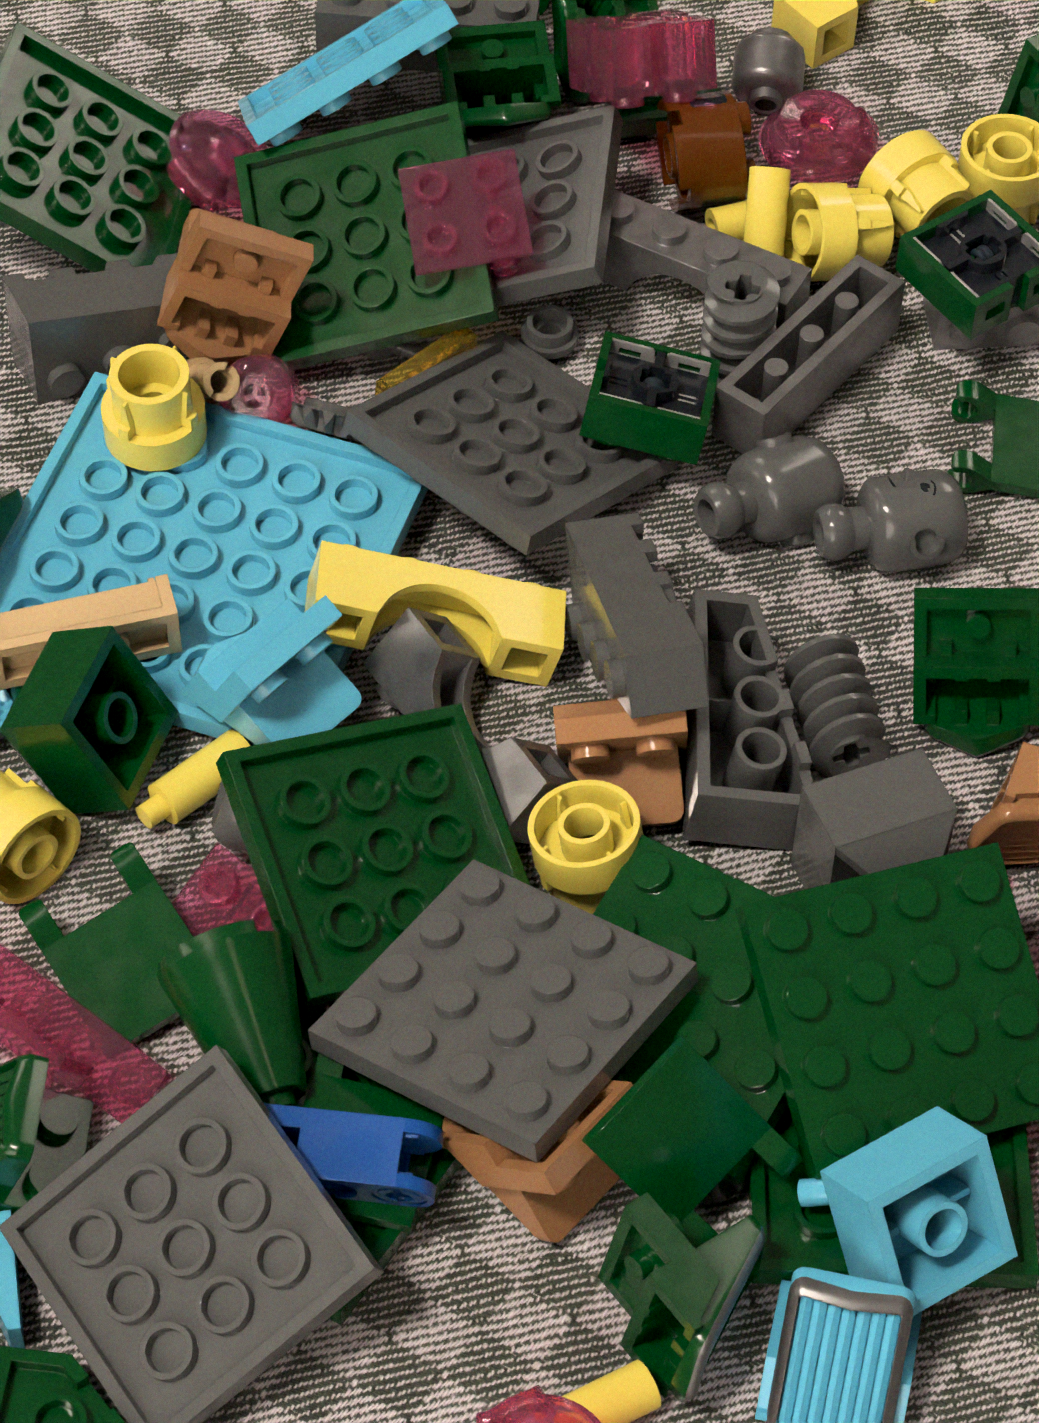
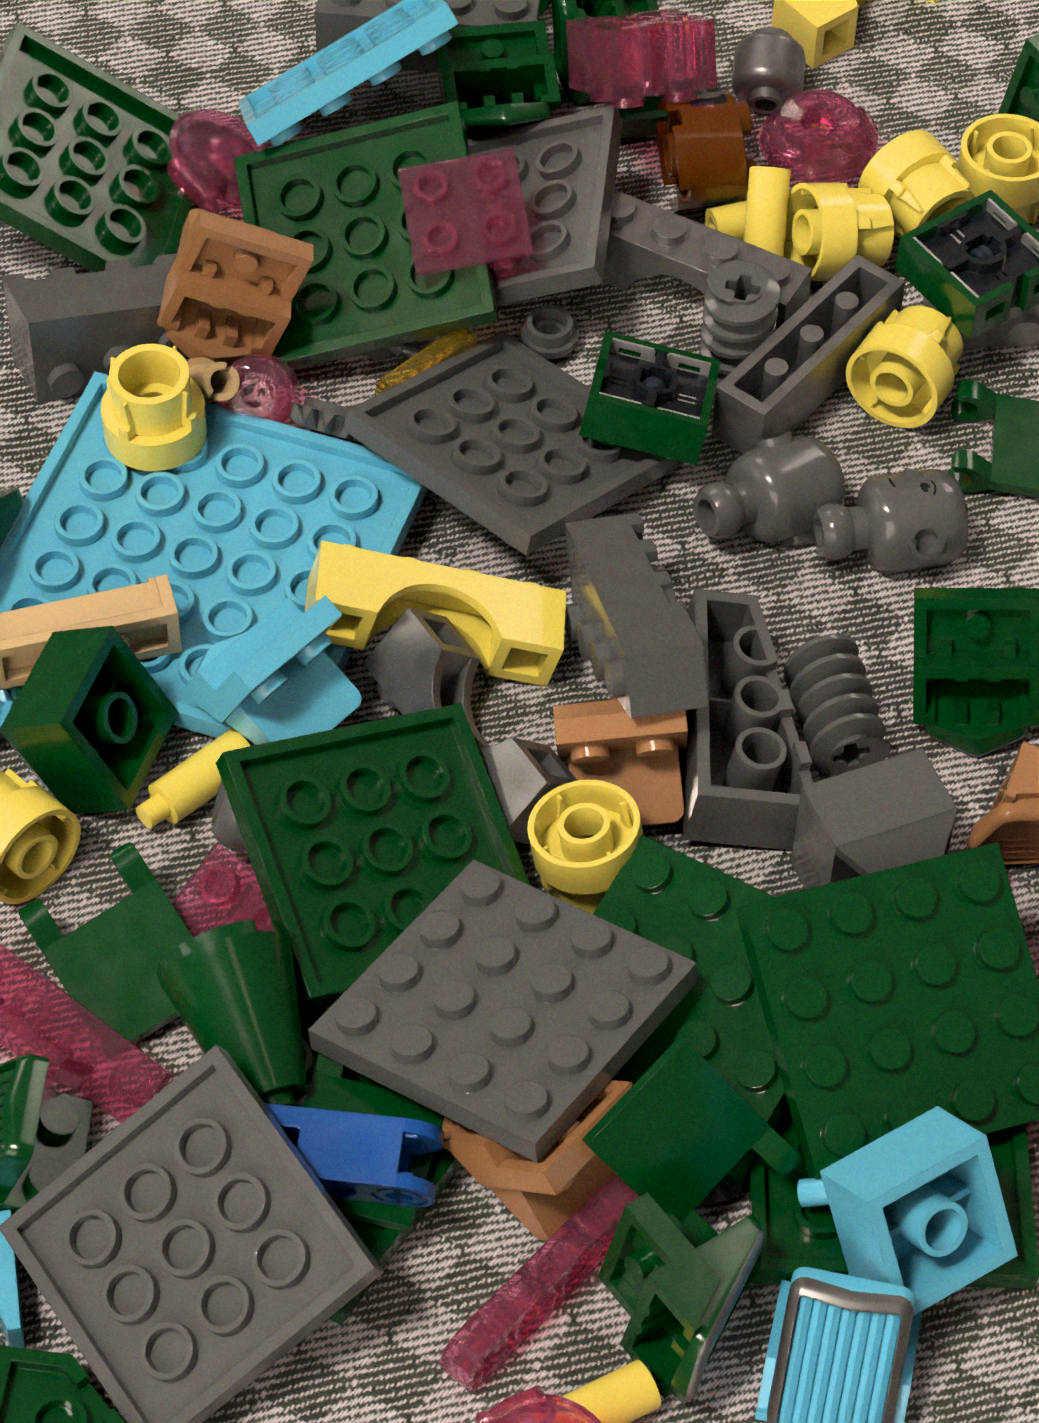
none -> clear pink beam [439,1175,639,1391]
none -> light yellow piece [846,306,963,428]

